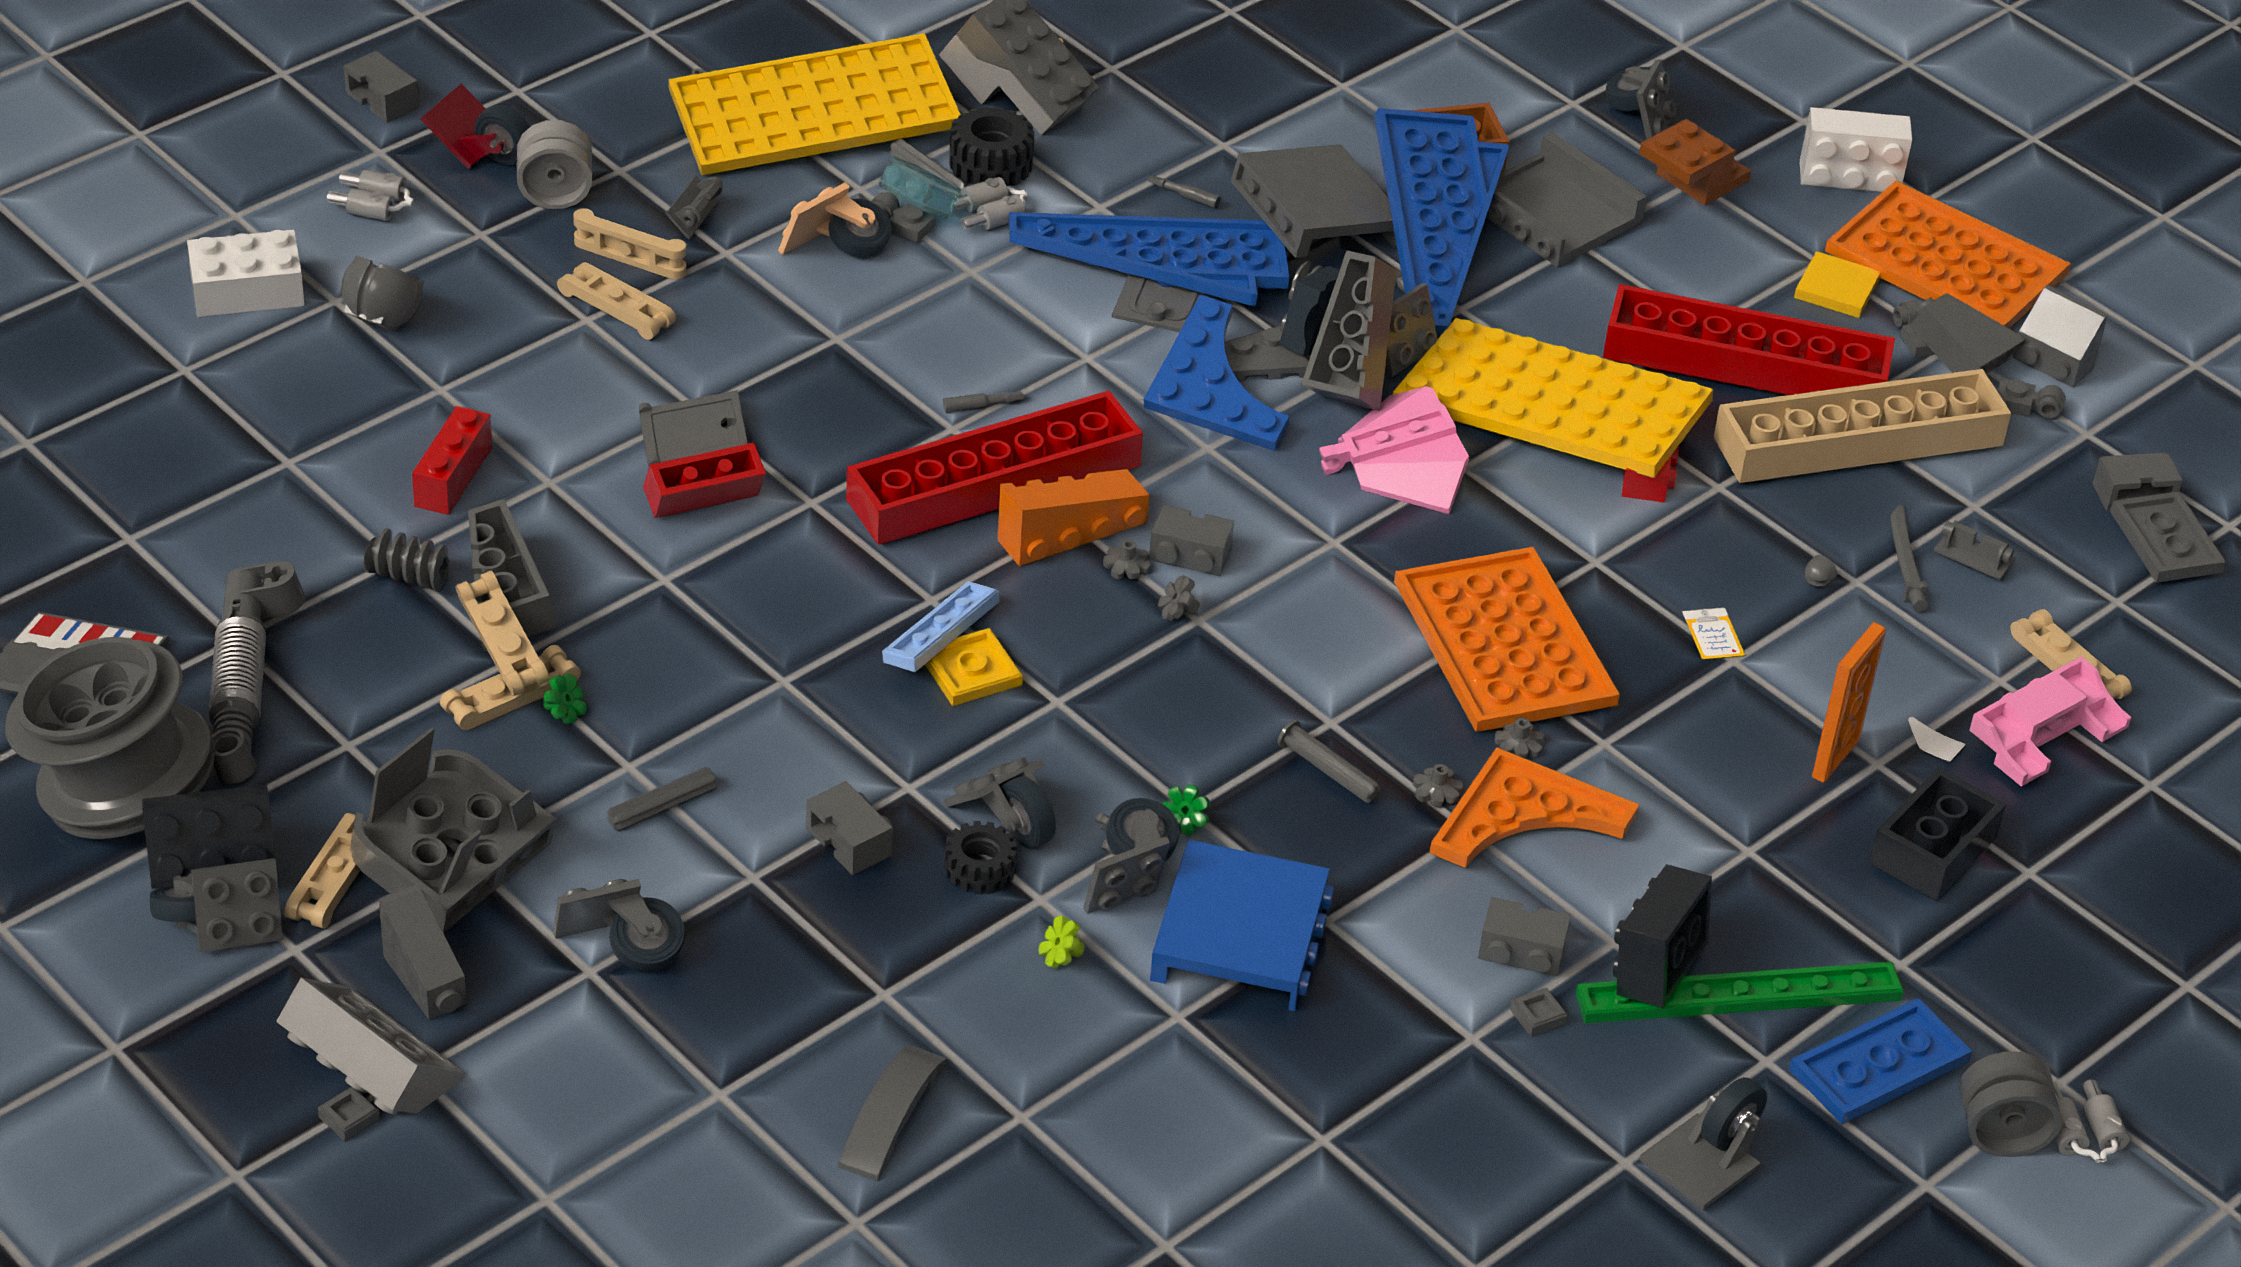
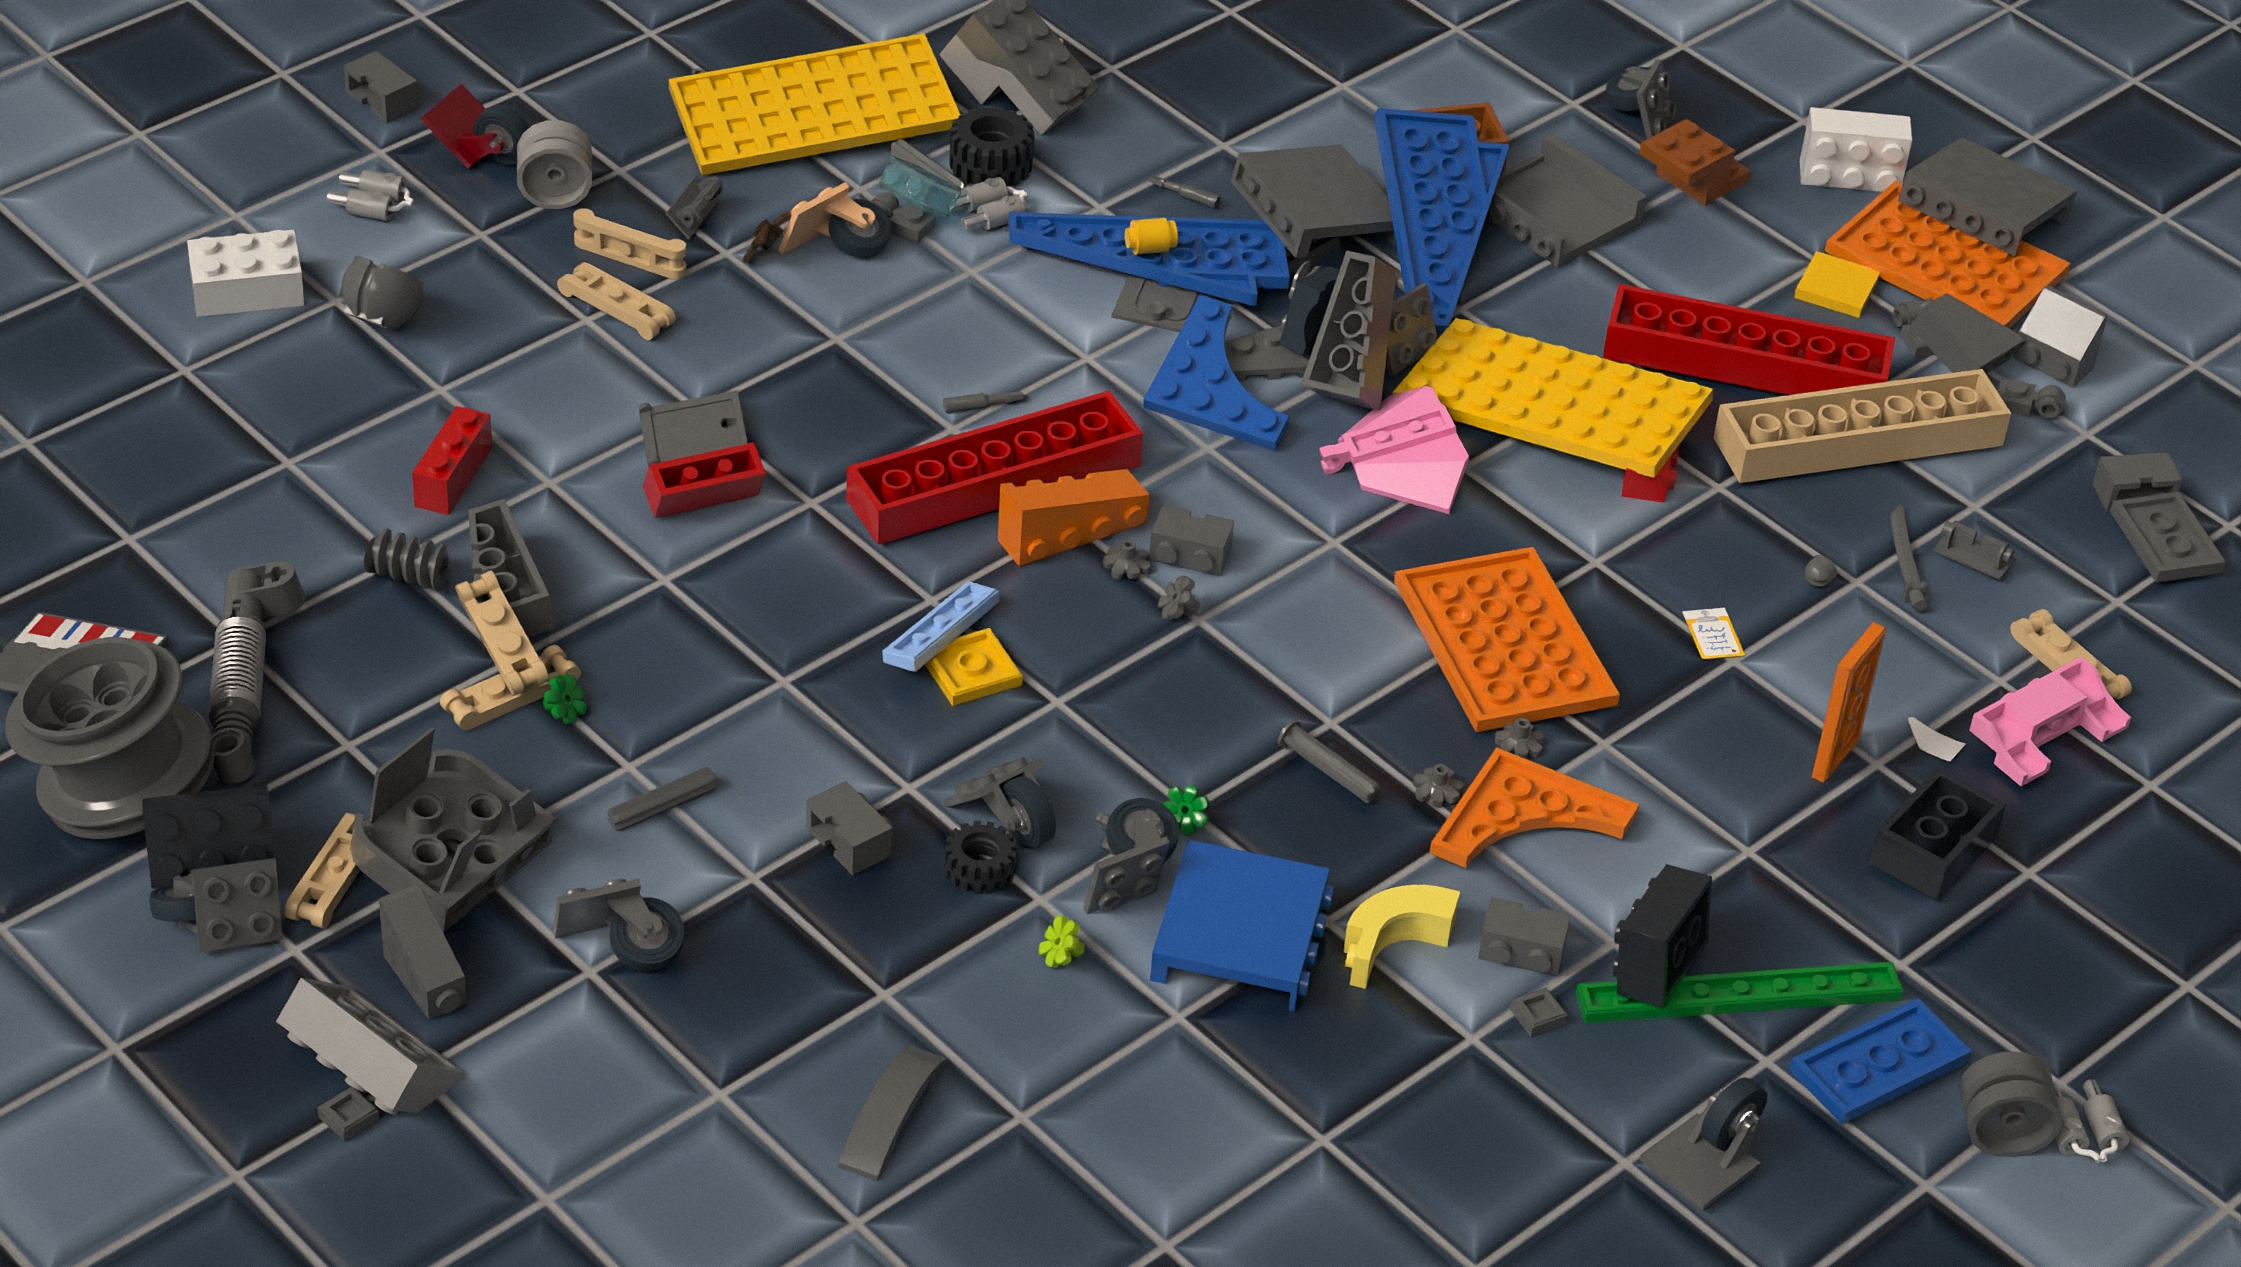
none -> dark brown plate [742,210,791,264]
none -> yellow brick [1125,217,1178,255]
none -> light yellow arch [1343,885,1460,989]
none -> dark grey panel [1898,137,2077,256]

